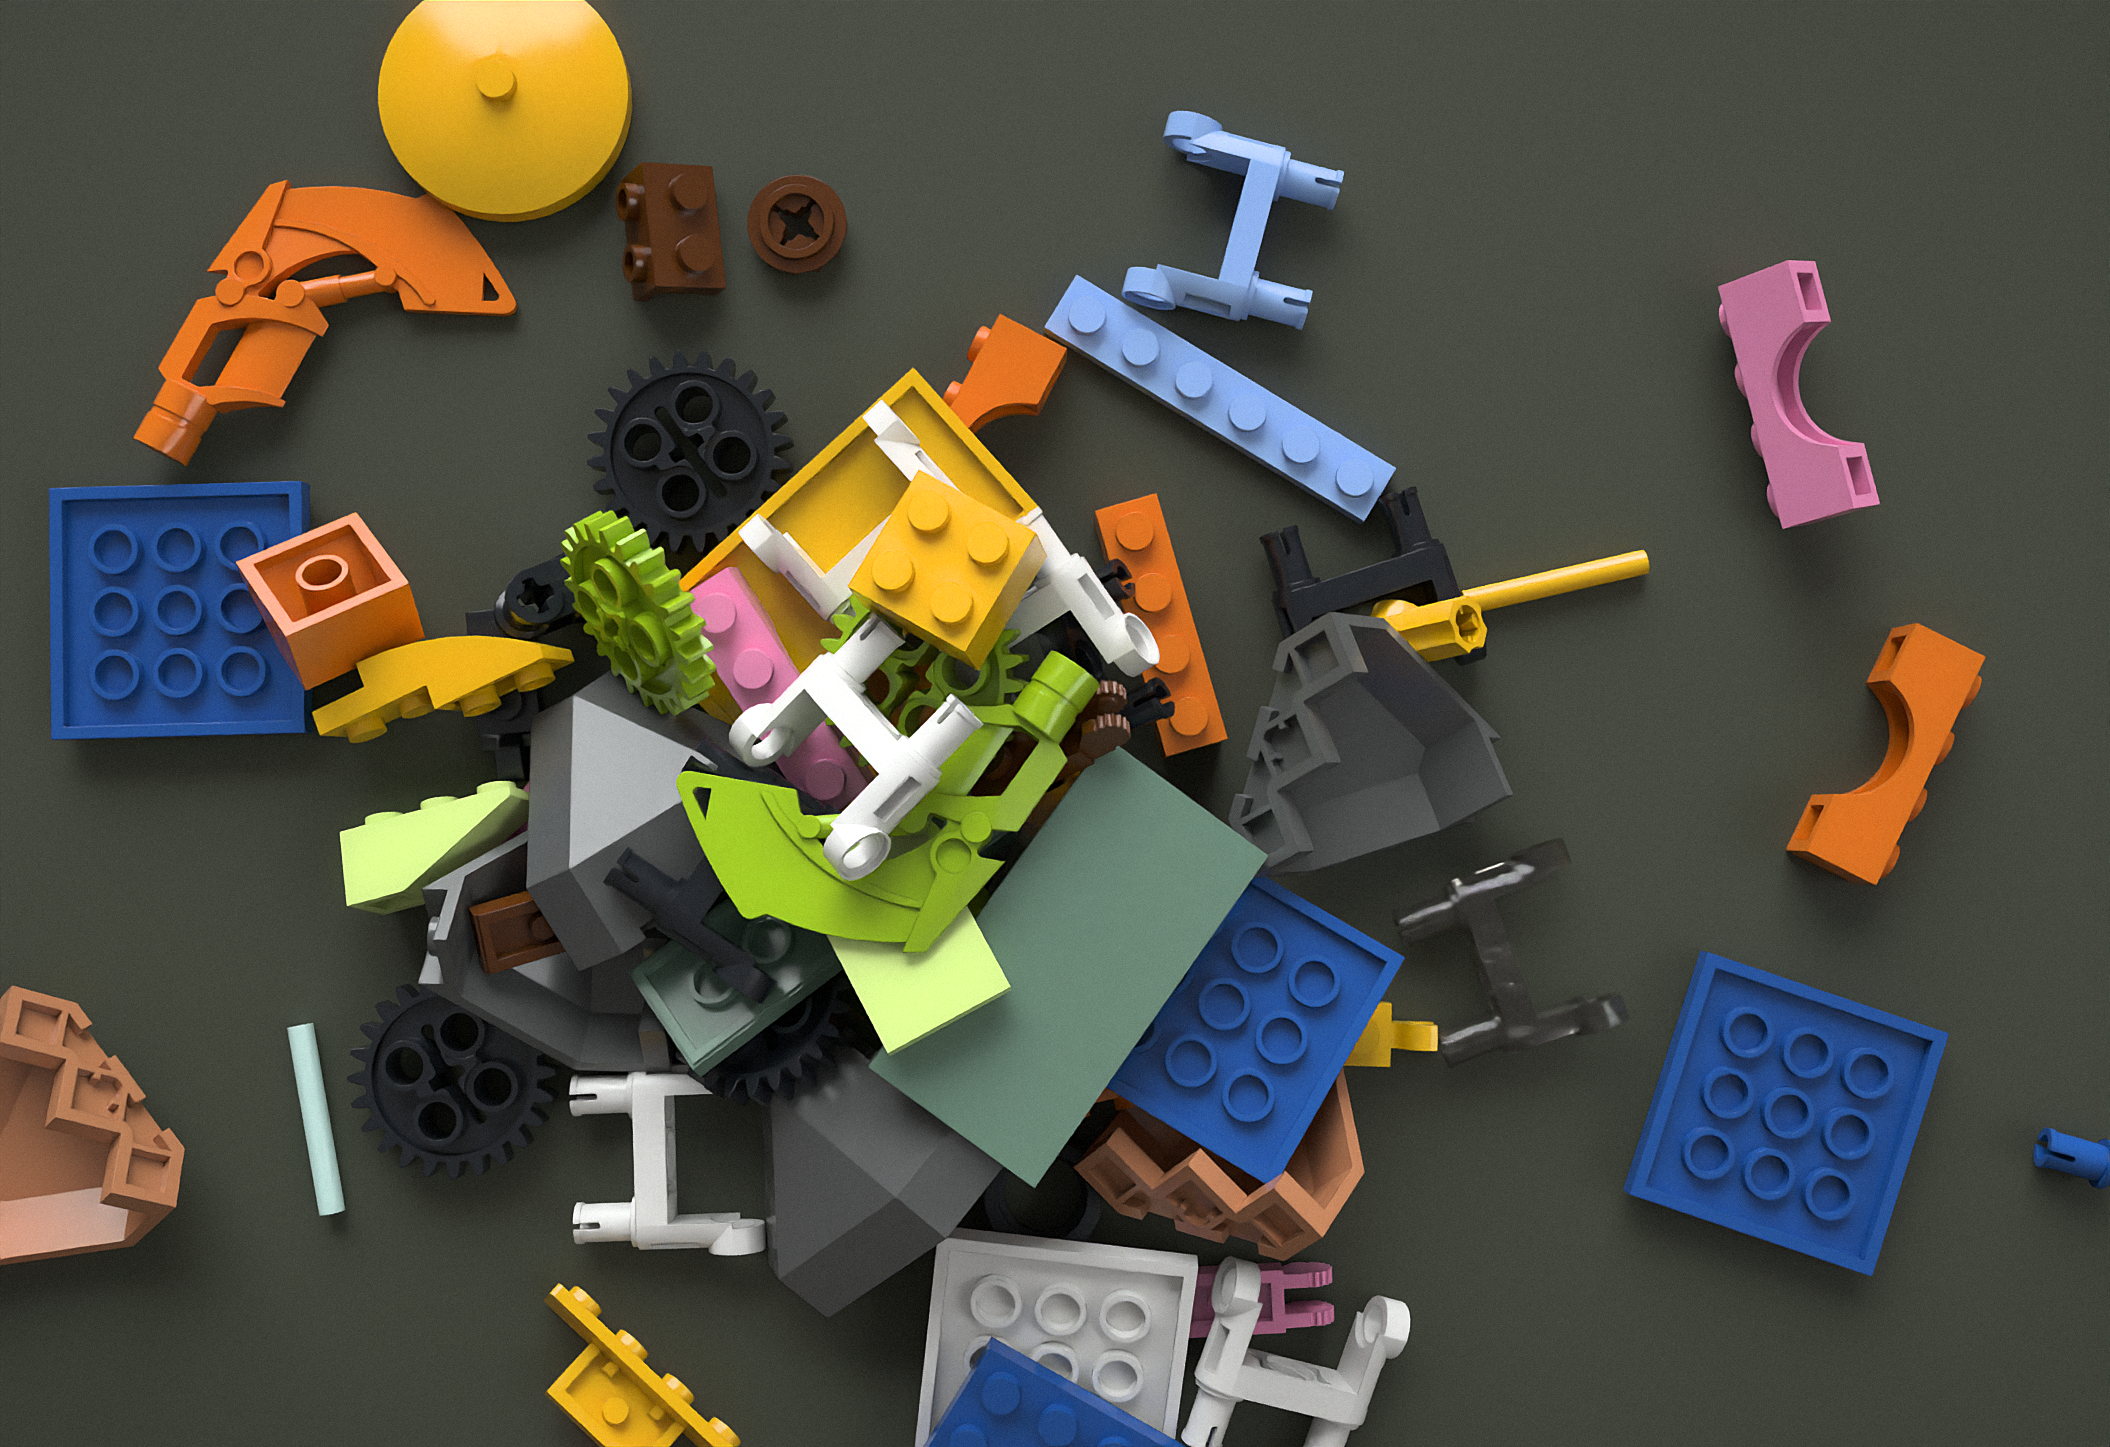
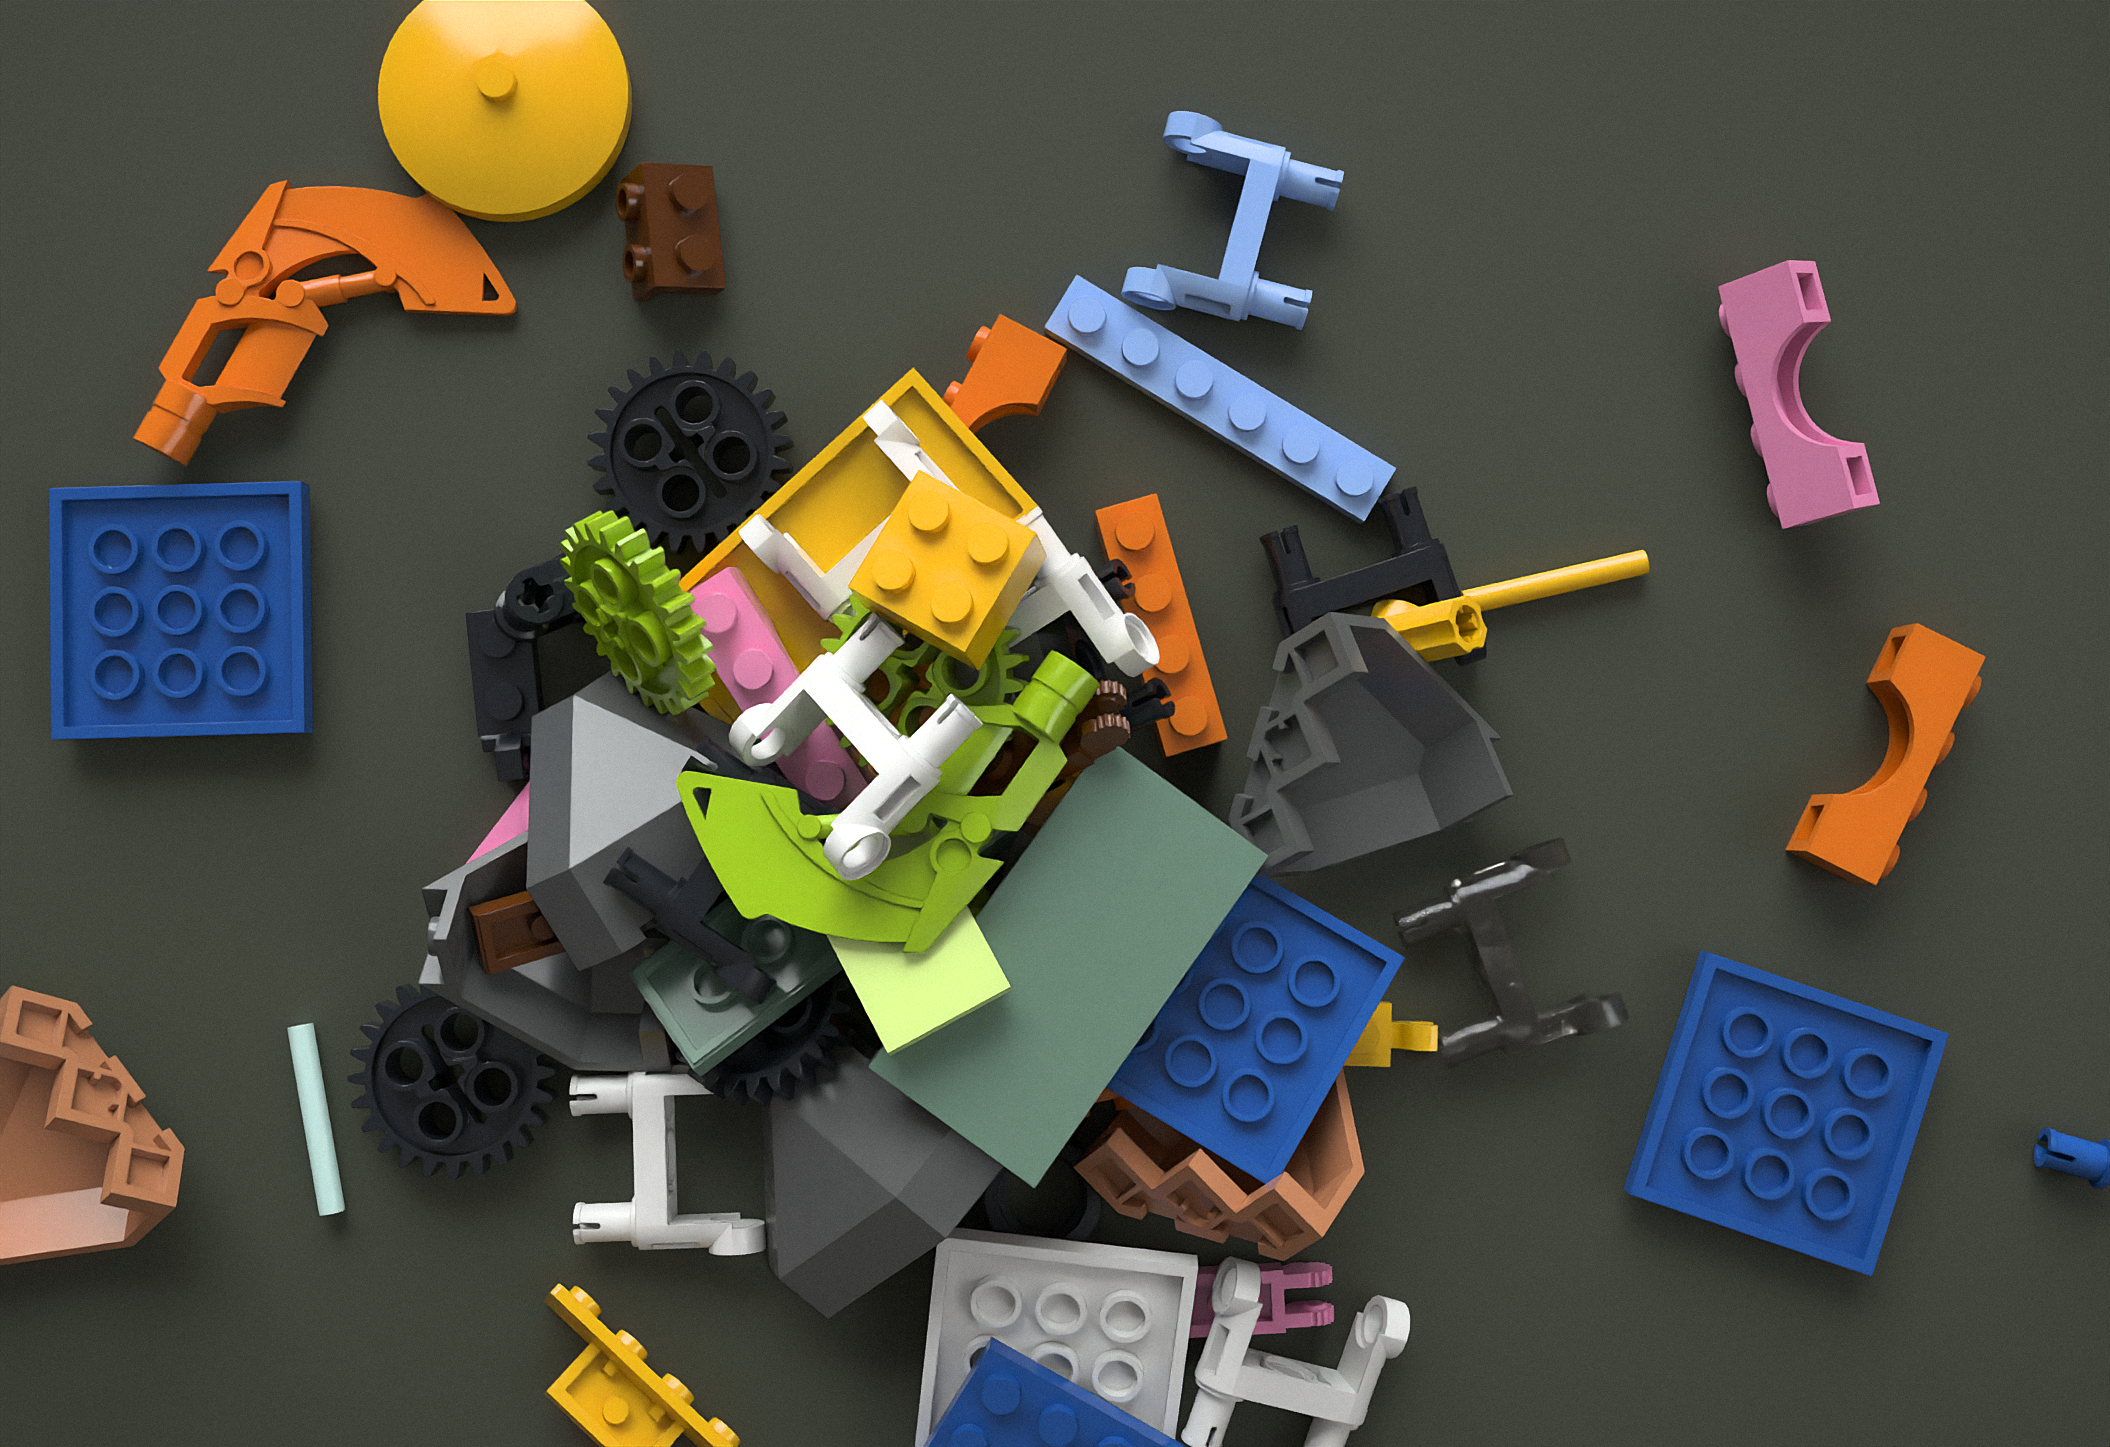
orange slope [236,512,425,690] -> none
yellow slope [312,636,575,743] -> none
yellowish green slope [340,781,529,915] -> none
reddish brown gear [747,174,848,276] -> none

